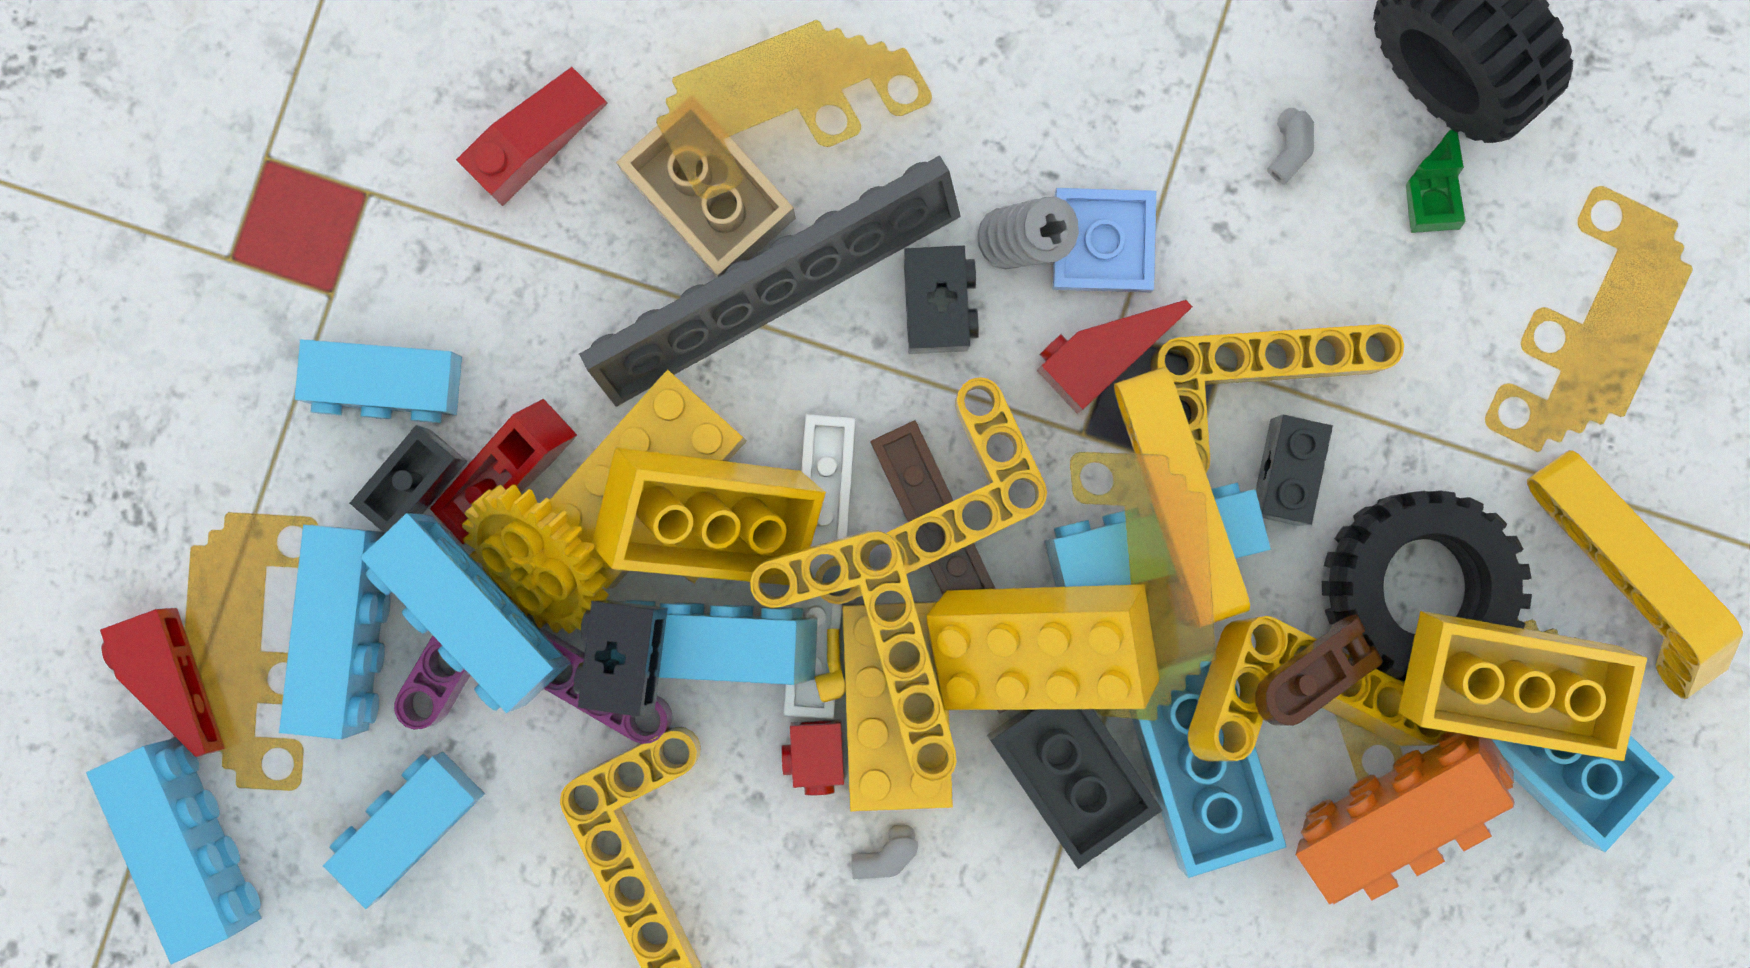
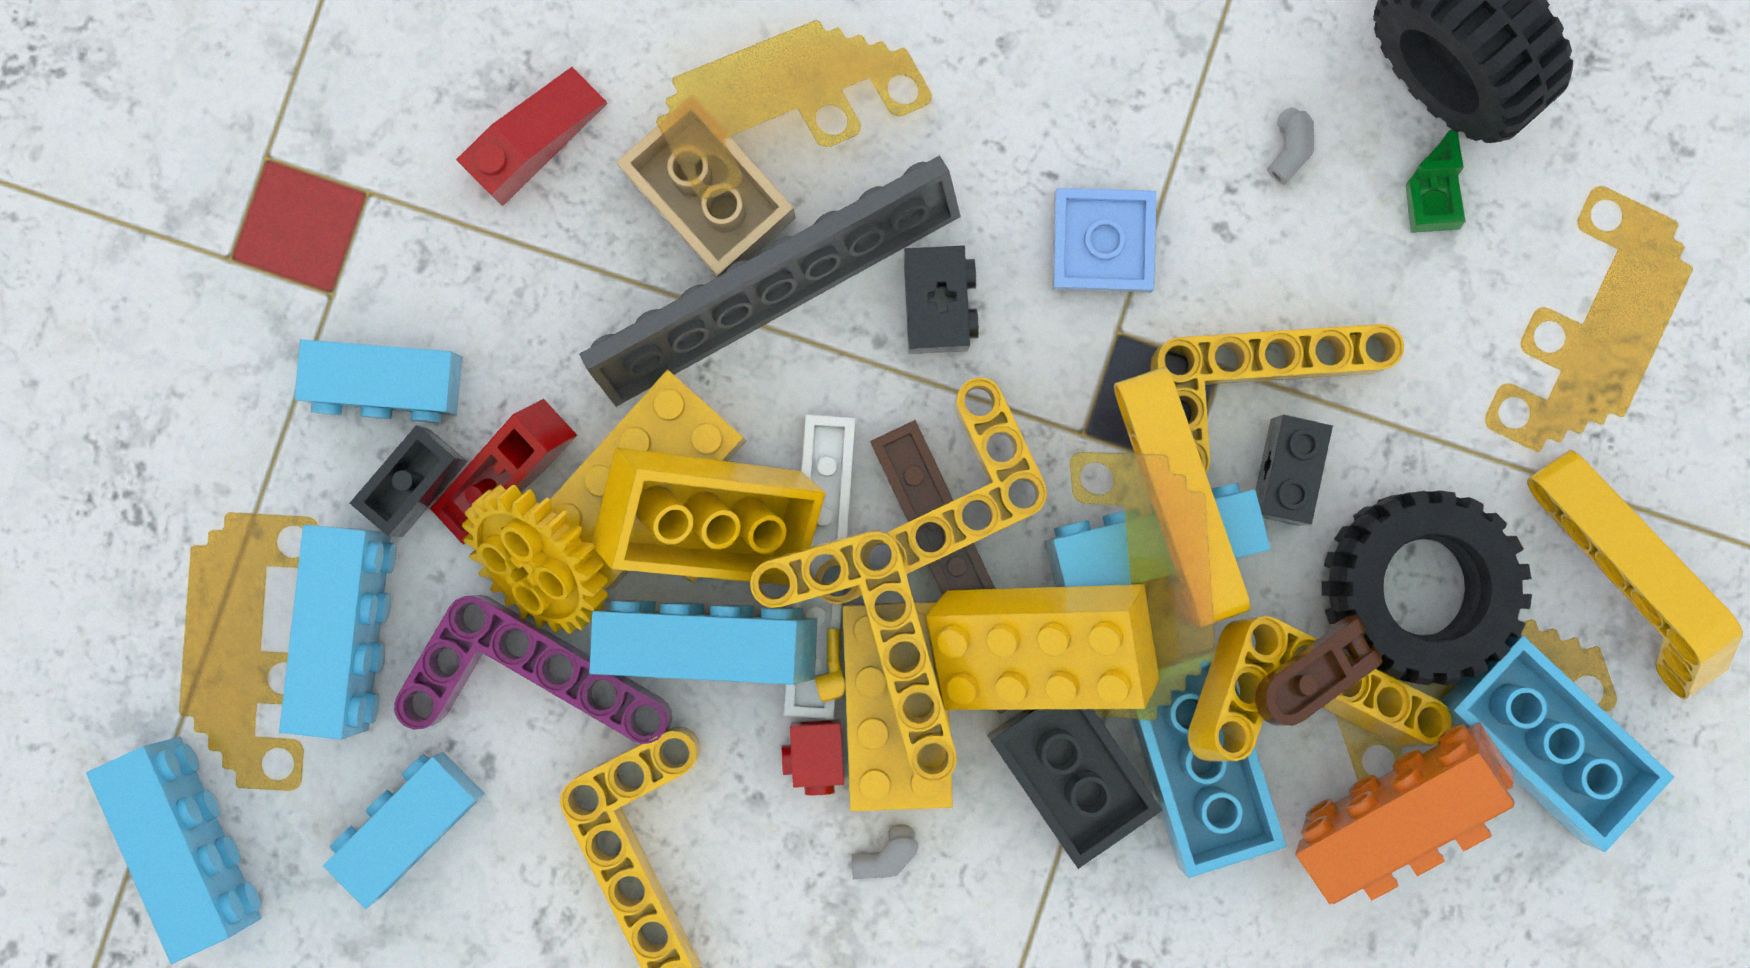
red slope [100,608,225,757] -> none
medium azure brick [360,513,570,713] -> none
black brick [574,600,668,717] -> none
light grey piece [977,196,1079,269] -> none
red slope [1037,300,1193,414] -> none
yellow brick [1398,611,1647,761] -> none

